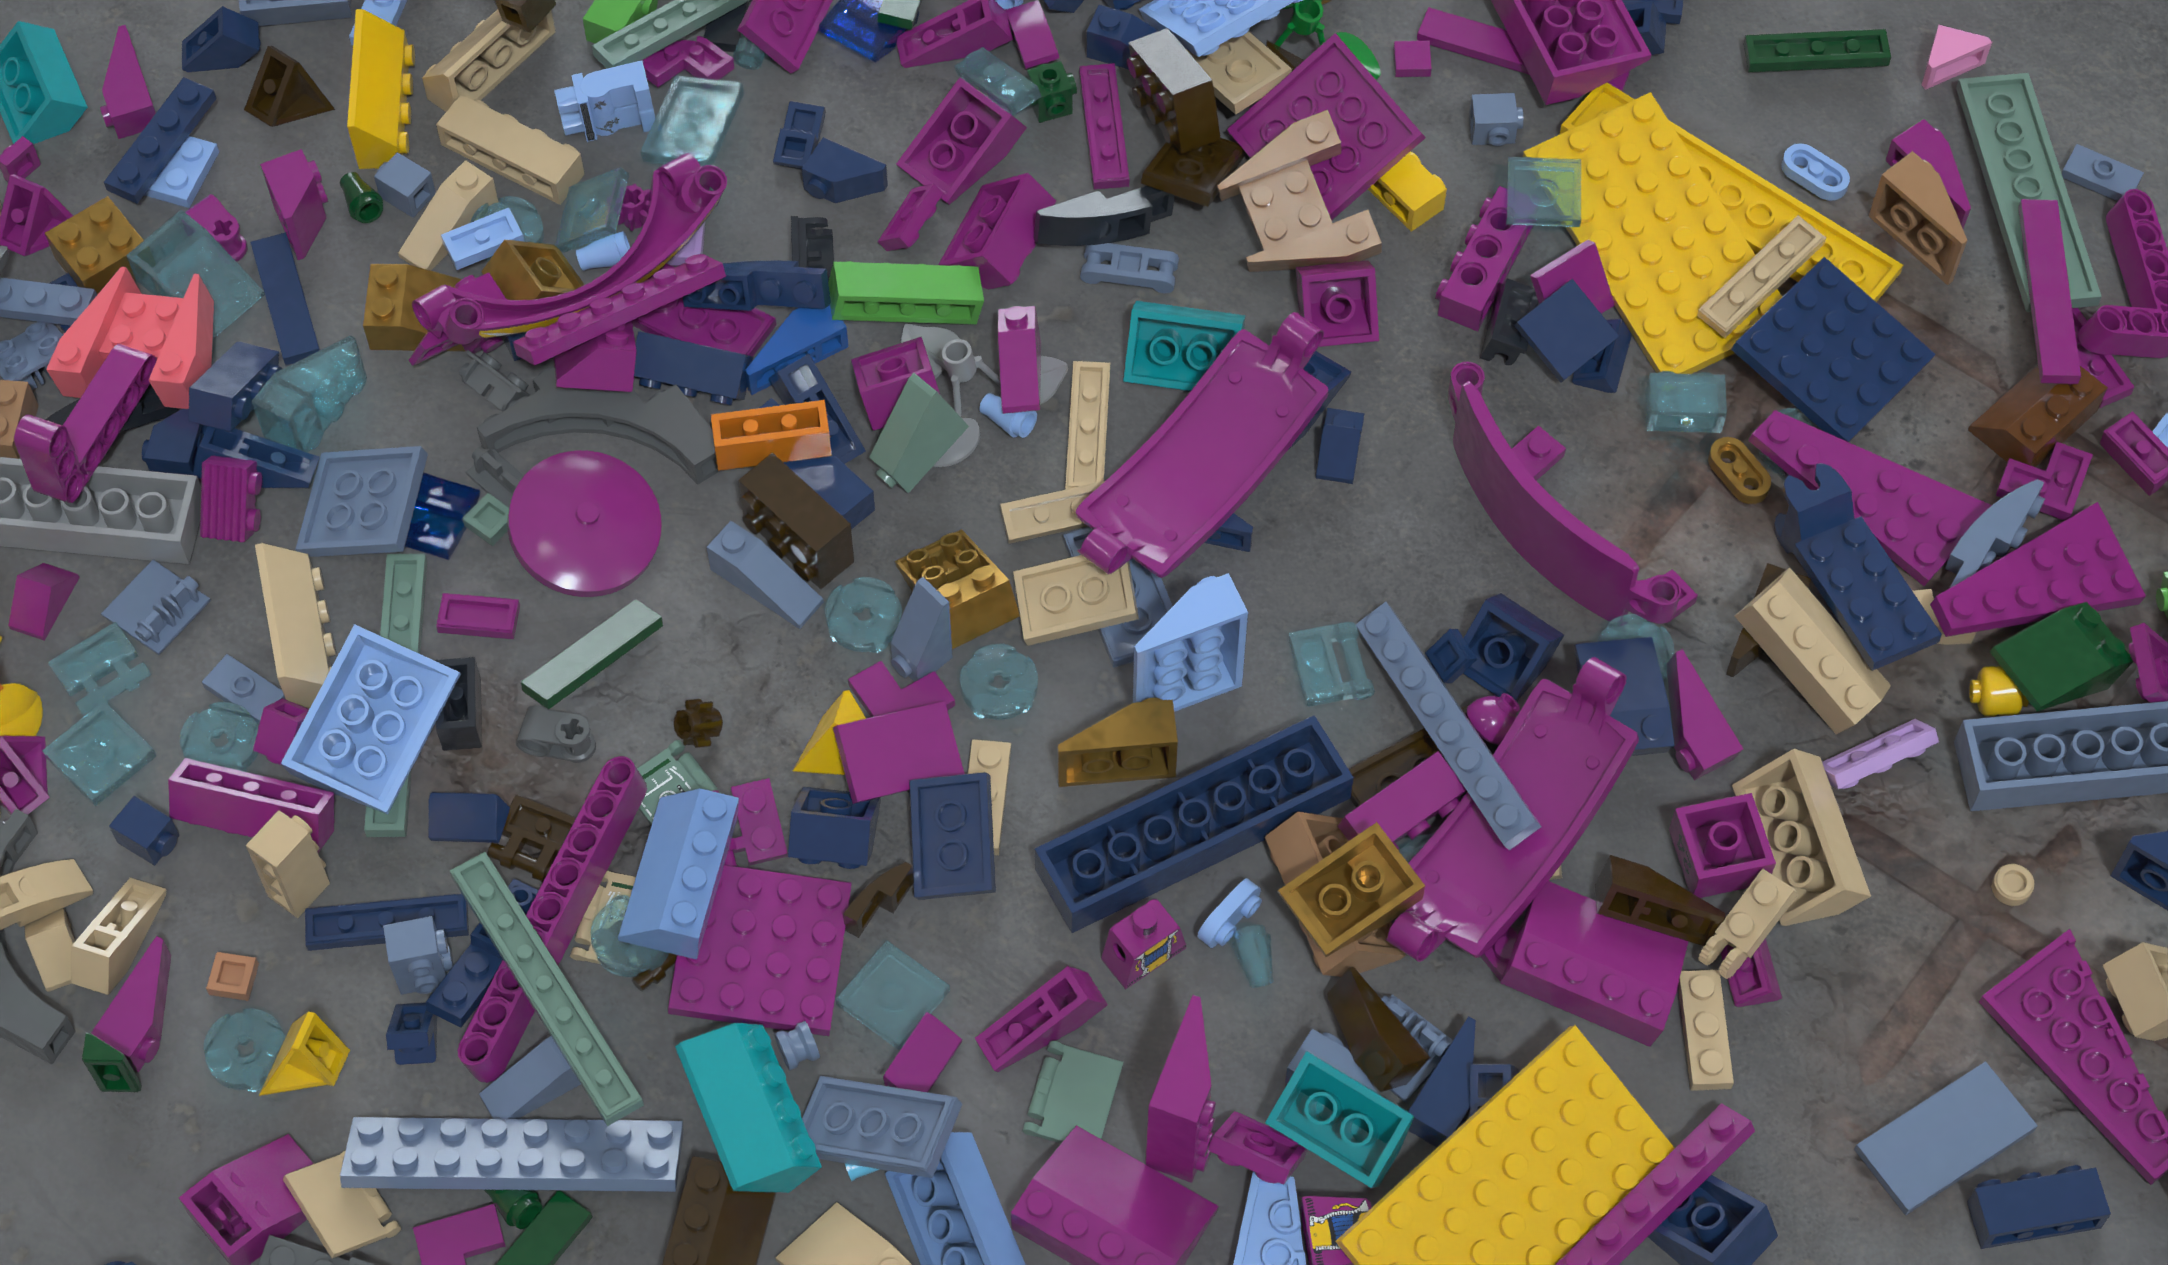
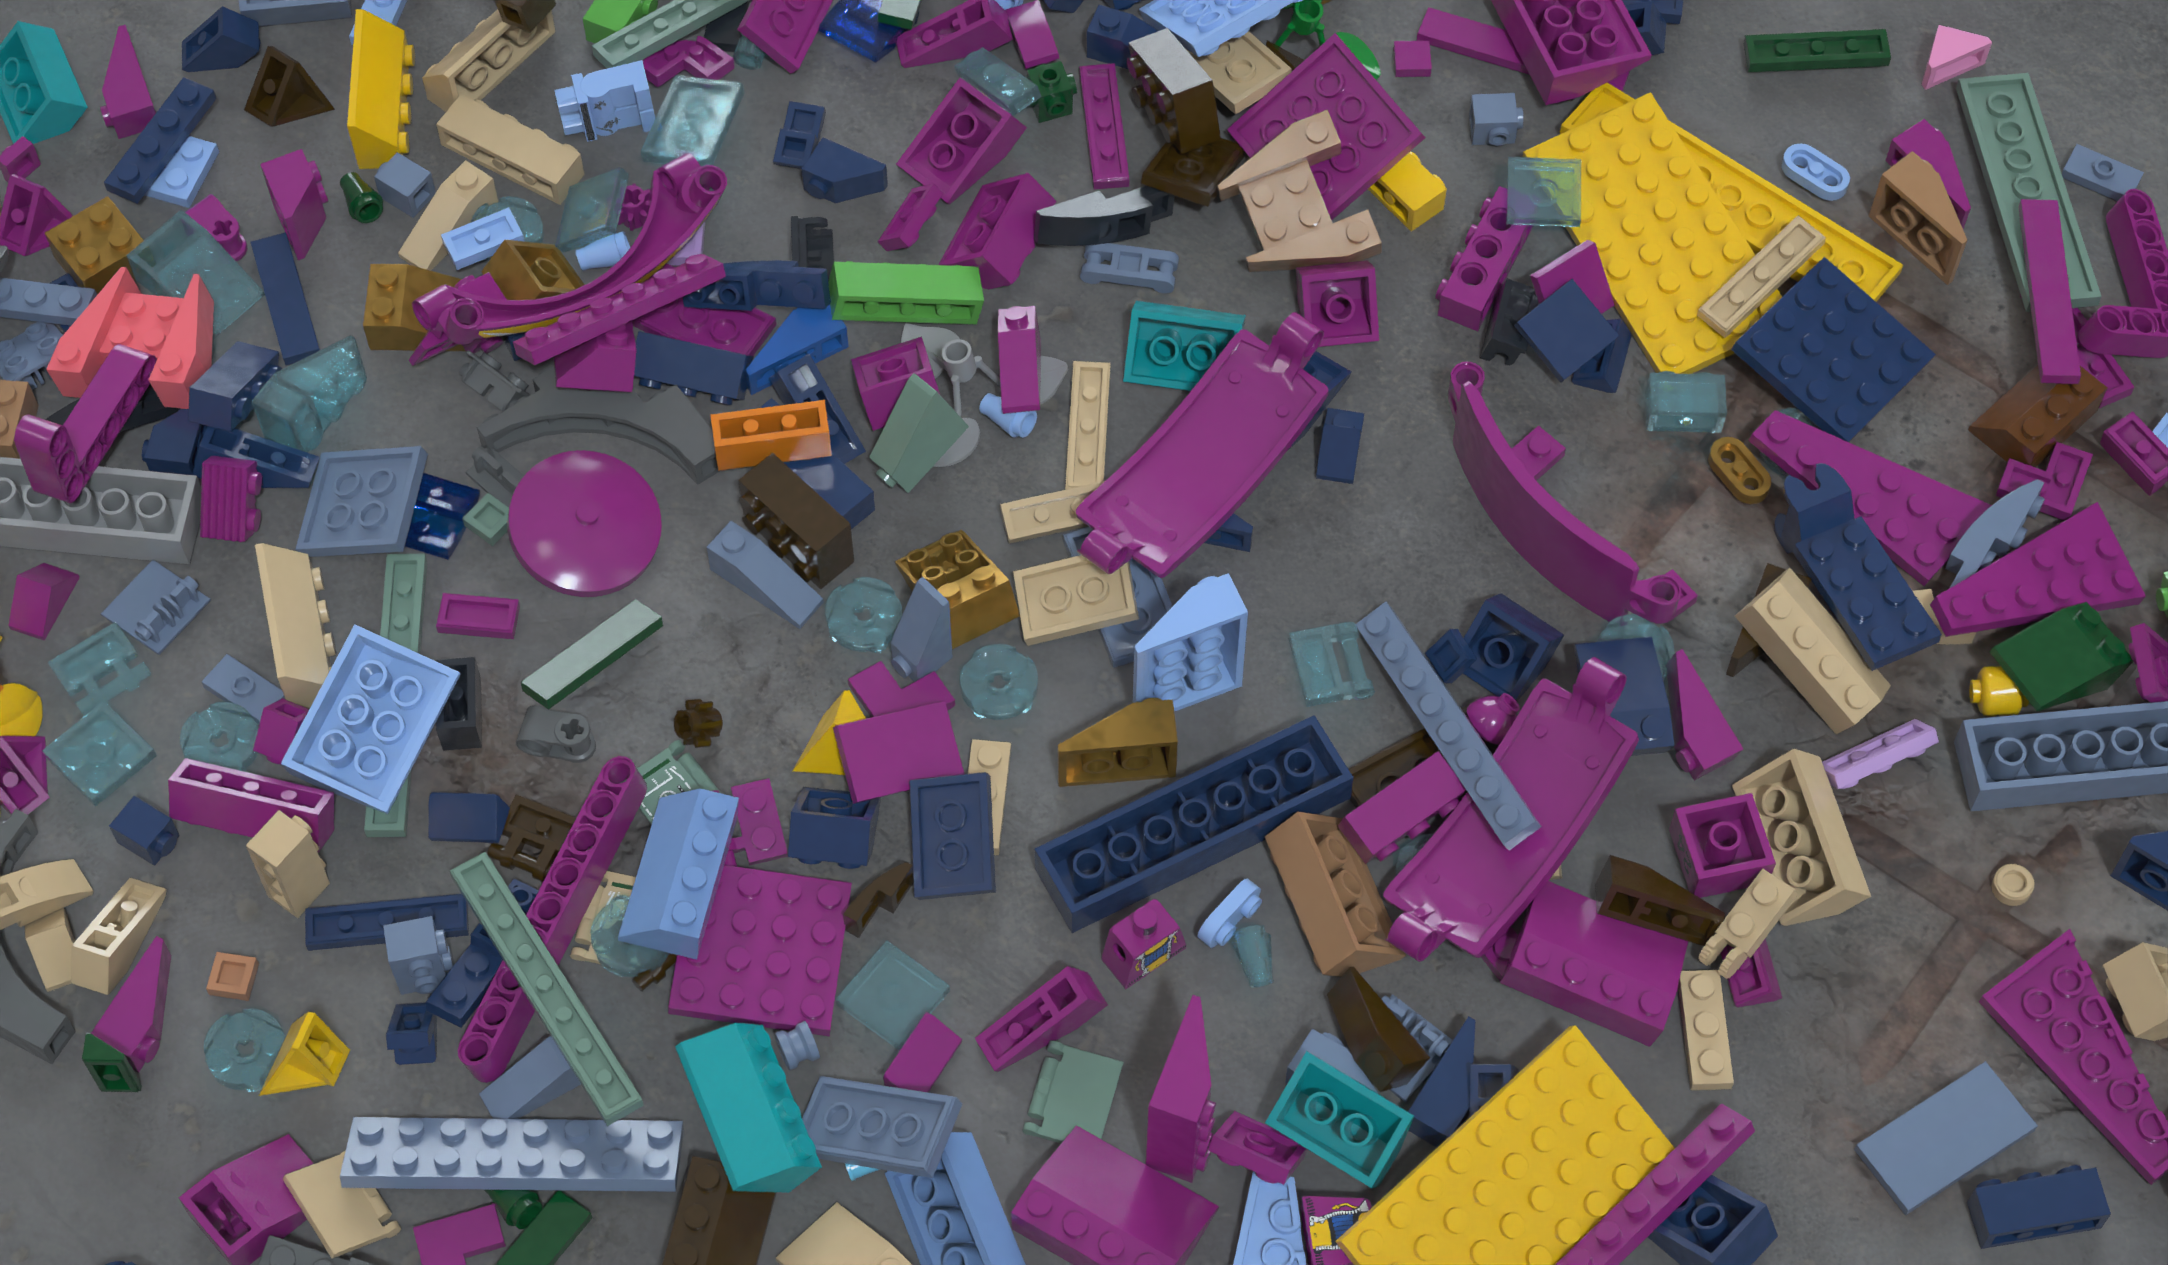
pearl gold slope [1278,822,1425,957] -> none

